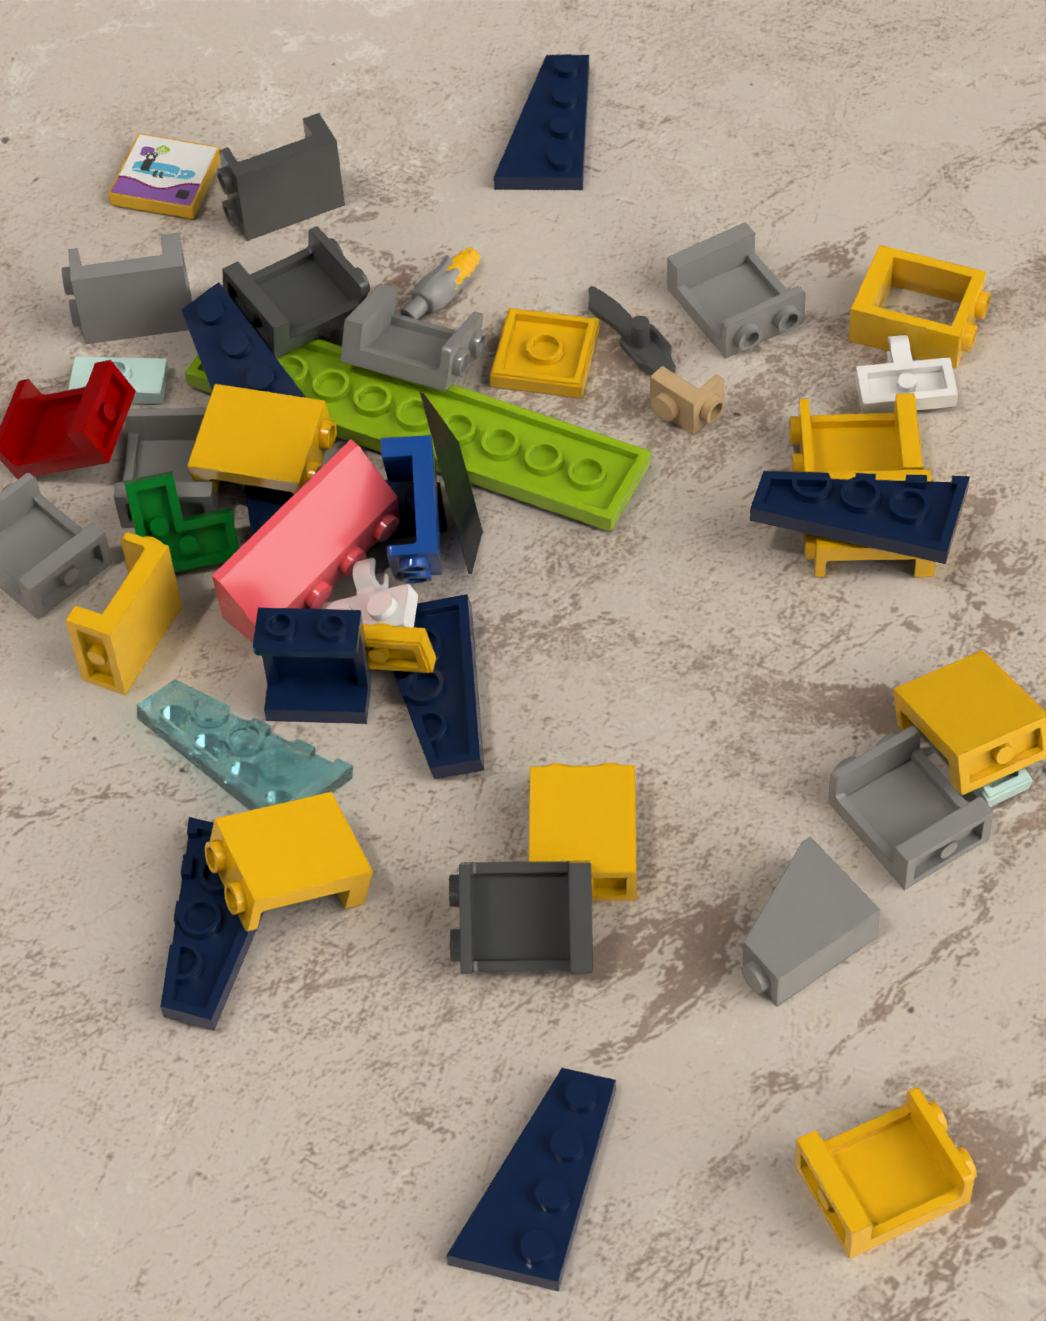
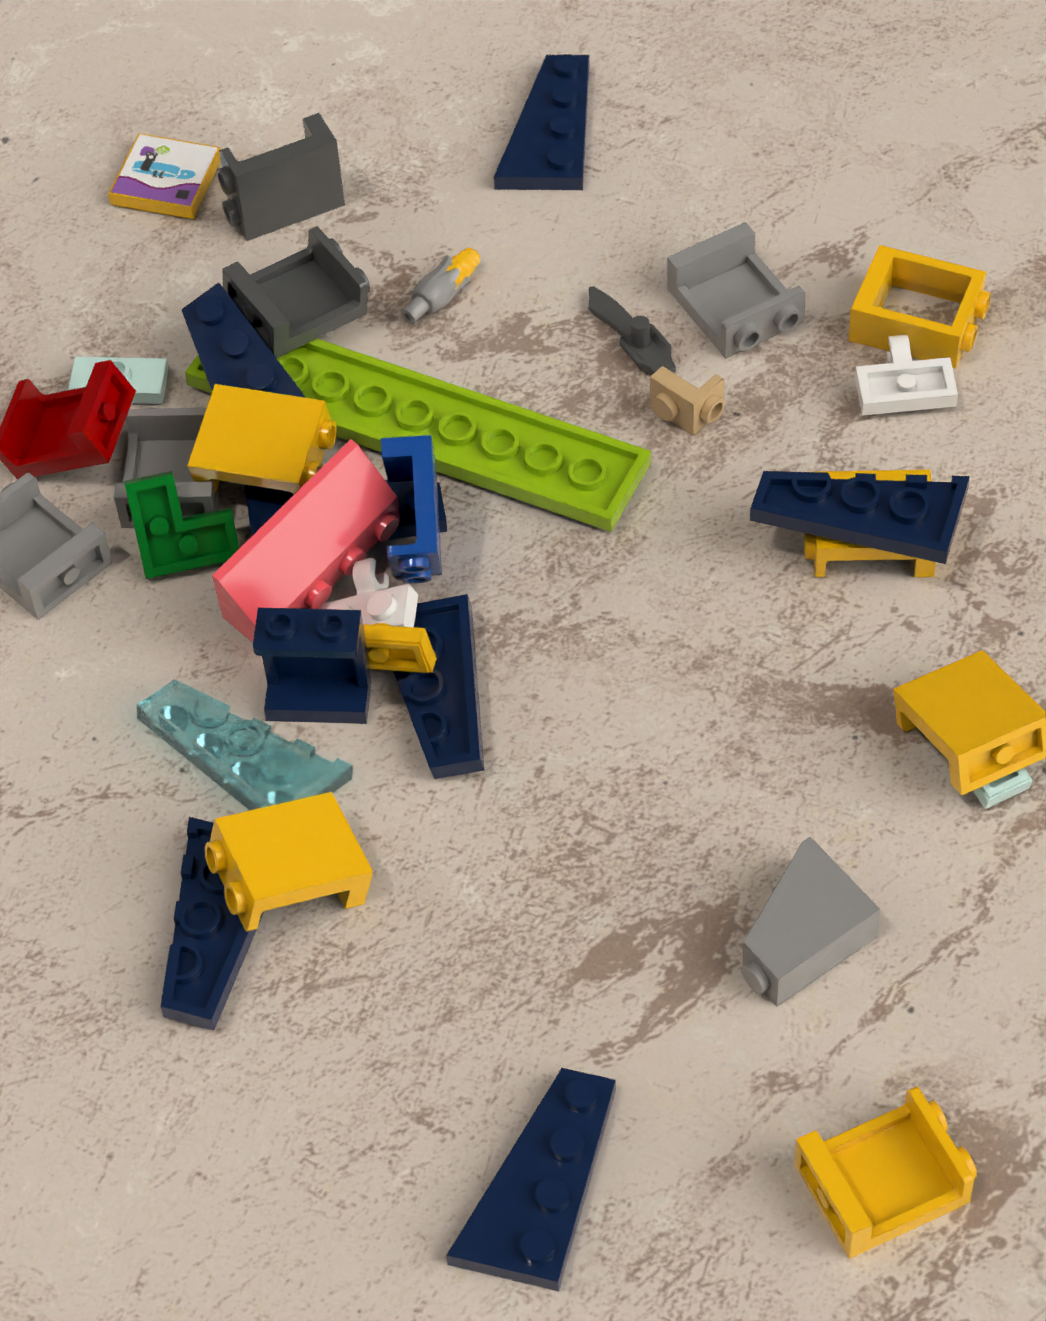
light grey panel [61,232,192,344] -> none
yellow panel [65,532,182,696] -> none
light grey panel [341,283,487,391] -> none
black sticker [420,392,483,574] -> none
dark grey panel [449,860,593,974] -> none
yellow tile [490,308,600,398] -> none
yellow panel [529,762,637,901] -> none
yellow panel [789,393,923,472] -> none
light grey panel [828,725,993,890] -> none

